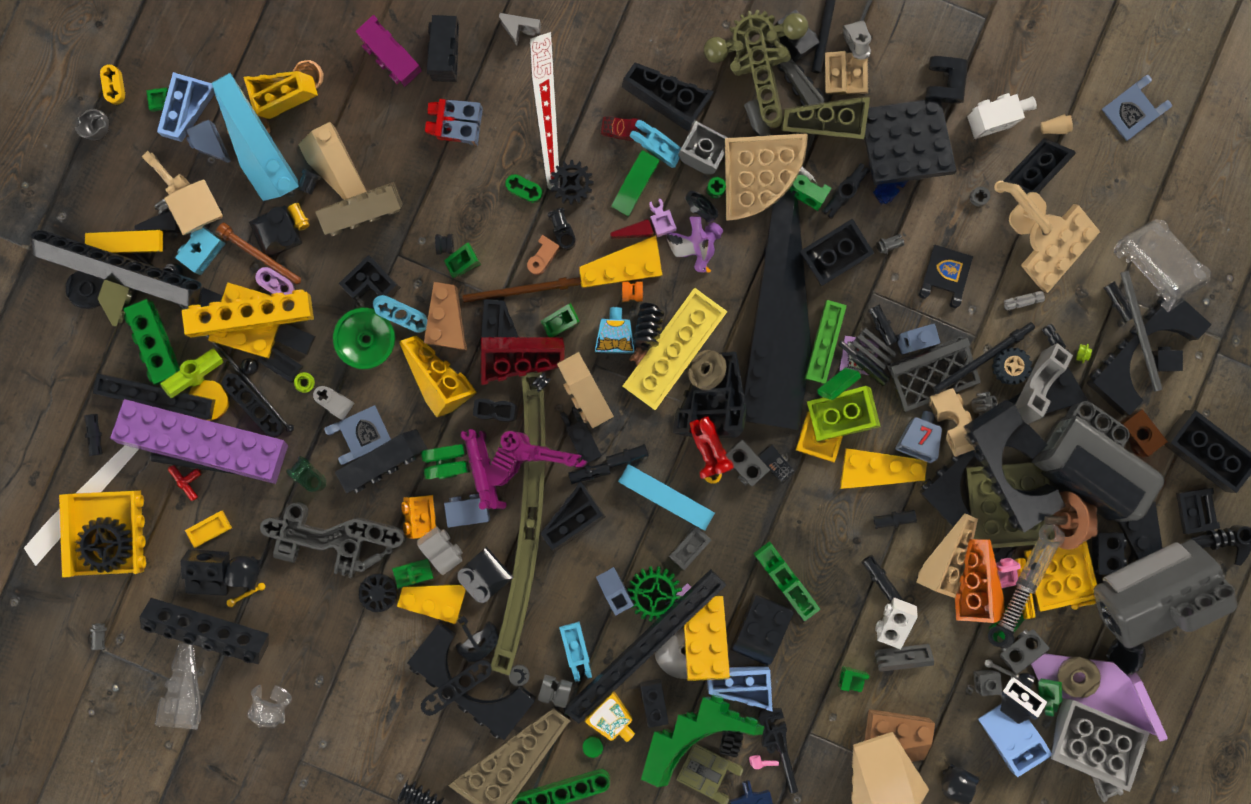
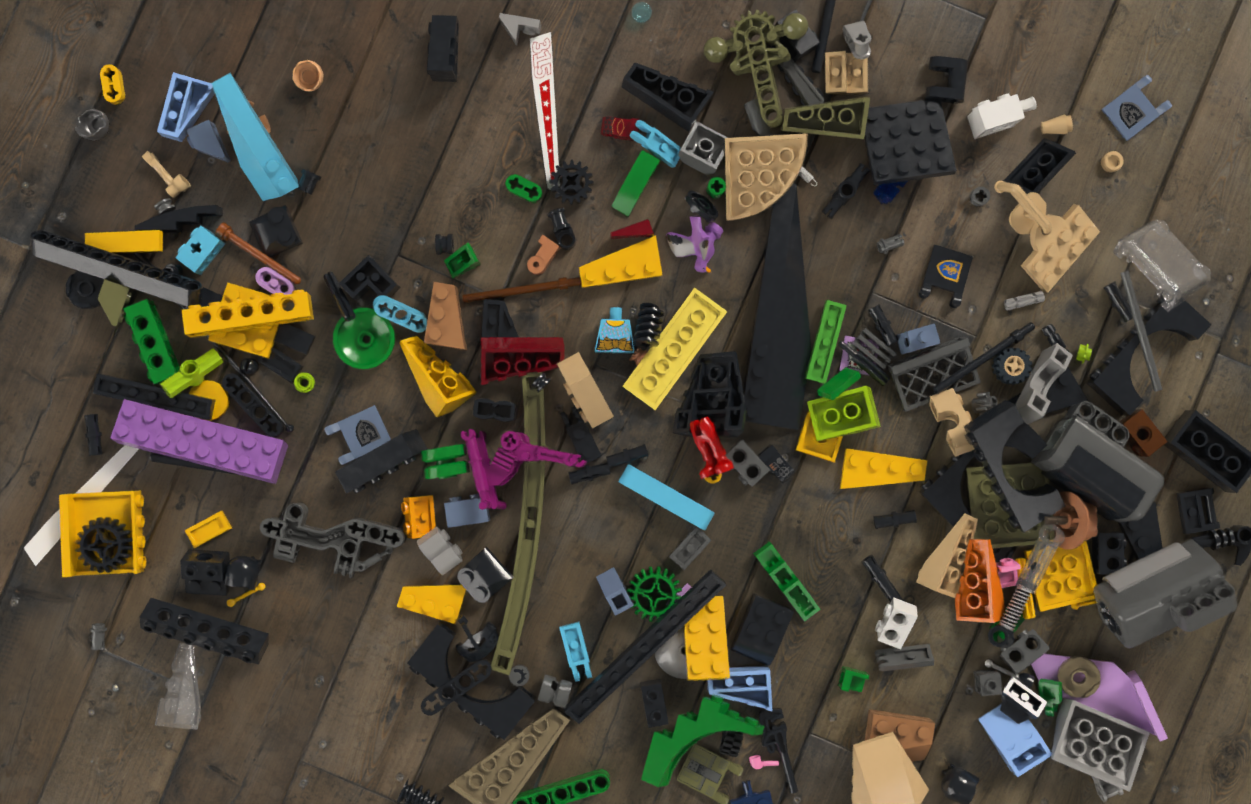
green tile [146,88,168,112] -> none
tan slope [164,179,223,236] -> none
red piece [168,465,202,501] -> none
yellow wedge [244,71,318,119] -> none
clear helmet [247,685,292,728] -> none
clear green piece [286,455,326,492] -> none
yellow pin [287,203,310,231] -> none
tan wedge [298,122,367,200] -> none
light grey piece [313,386,355,420] -> none
dark tan wedge [315,182,403,236] -> none
magenta wedge [355,14,422,87] -> none
black wheel [359,574,397,612] -> none
green hips [392,558,434,588] -> none
sand blue hips [425,99,483,146] -> none
green slope [541,303,580,337] -> none
black wedge [541,481,606,552] -> none
green tile [583,736,603,758] -> none
torso [585,692,635,742] -> none
orange wheel [622,281,643,302] -> none
lavender plate [650,199,676,237] -> none
dark tan tile [688,350,726,390] -> none
green leg [790,175,832,211] -> none
black brick [800,218,874,286] -> none
sand blue torso [895,411,942,463] -> none
black hair [1106,638,1146,676] -> none
black brick [1152,347,1183,372] -> none
none -> black axle [323,271,355,322]
none -> clear light blue plate [632,2,652,23]
none -> tan tile [1101,151,1124,173]

